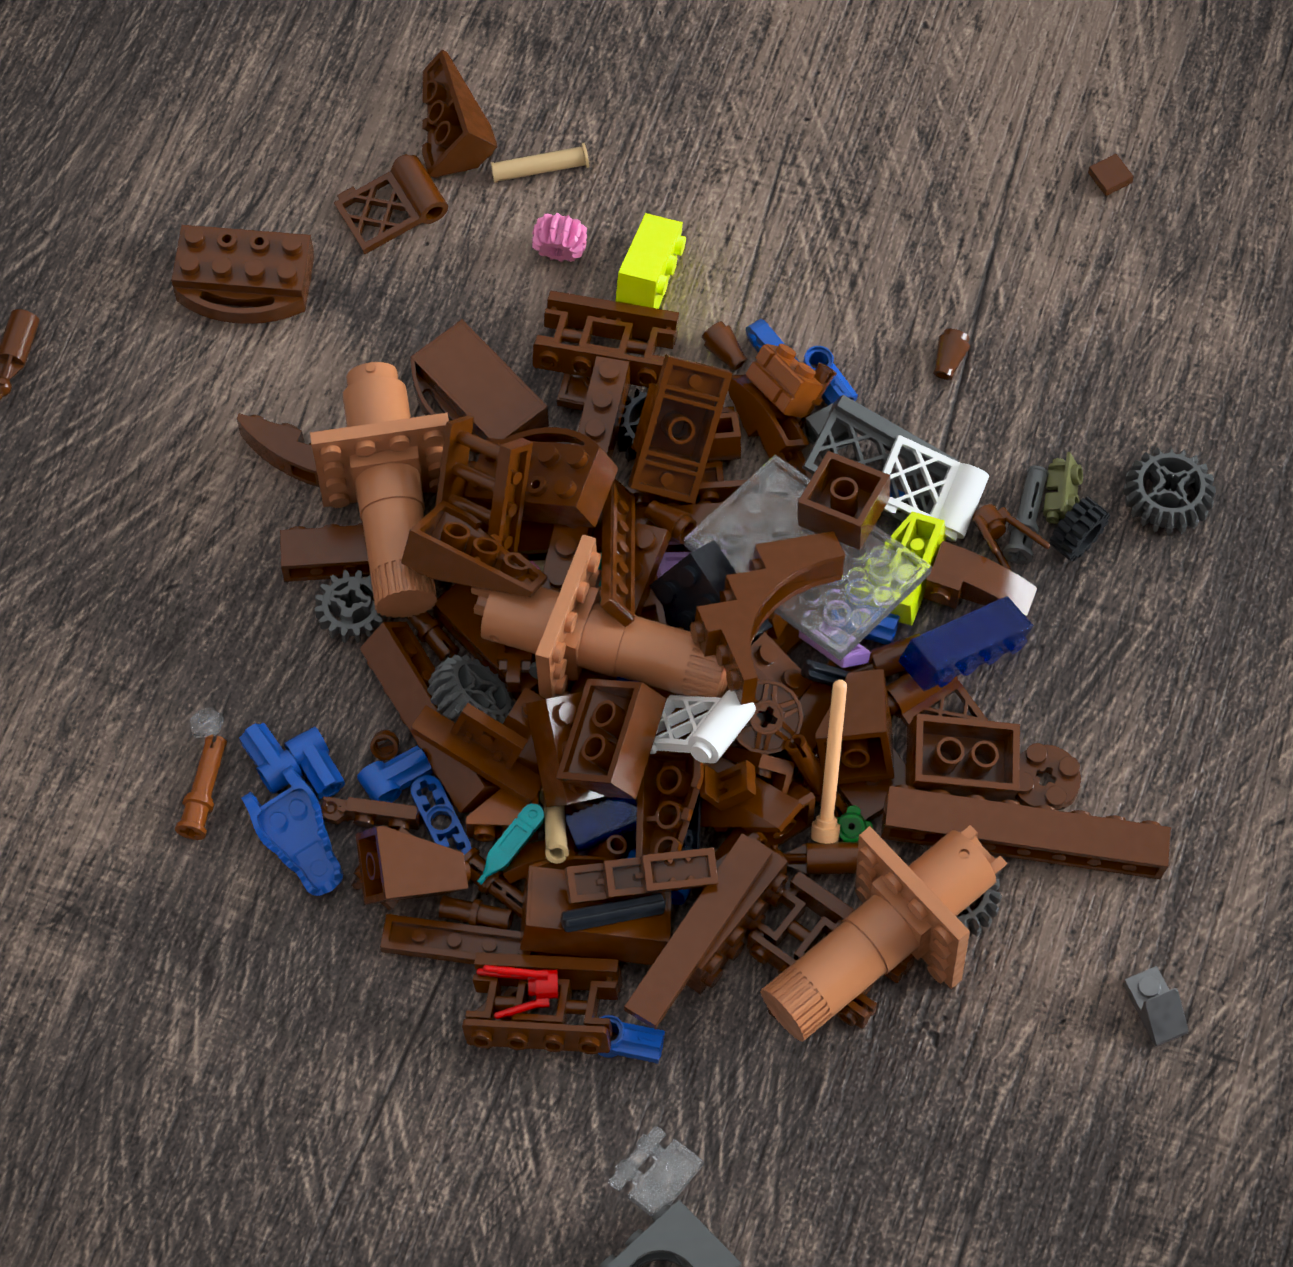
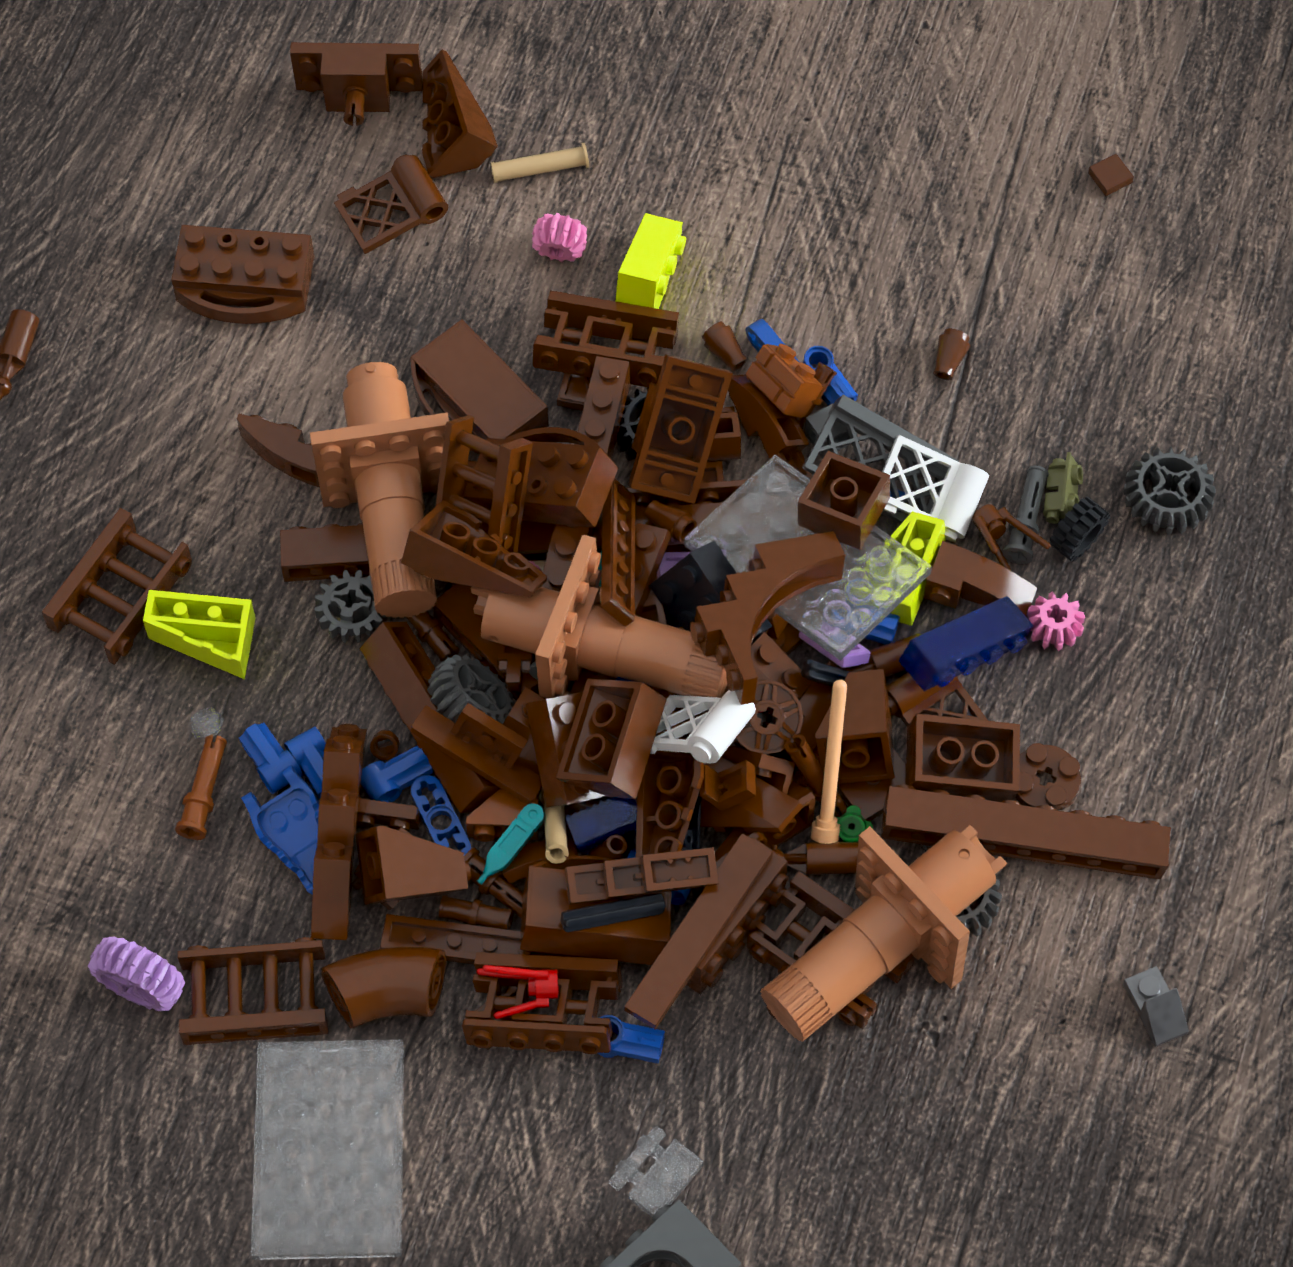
none -> reddish brown fence [42,508,192,665]
none -> lavender gear [88,937,185,1011]
none -> neon yellow wedge [143,590,256,679]
none -> reddish brown fence [177,937,329,1045]
none -> clear plate [251,1039,404,1260]
none -> reddish brown brick [290,42,423,126]
none -> reddish brown arch [311,724,367,940]
none -> reddish brown brick [321,947,446,1029]
none -> bright pink gear [1026,591,1085,652]

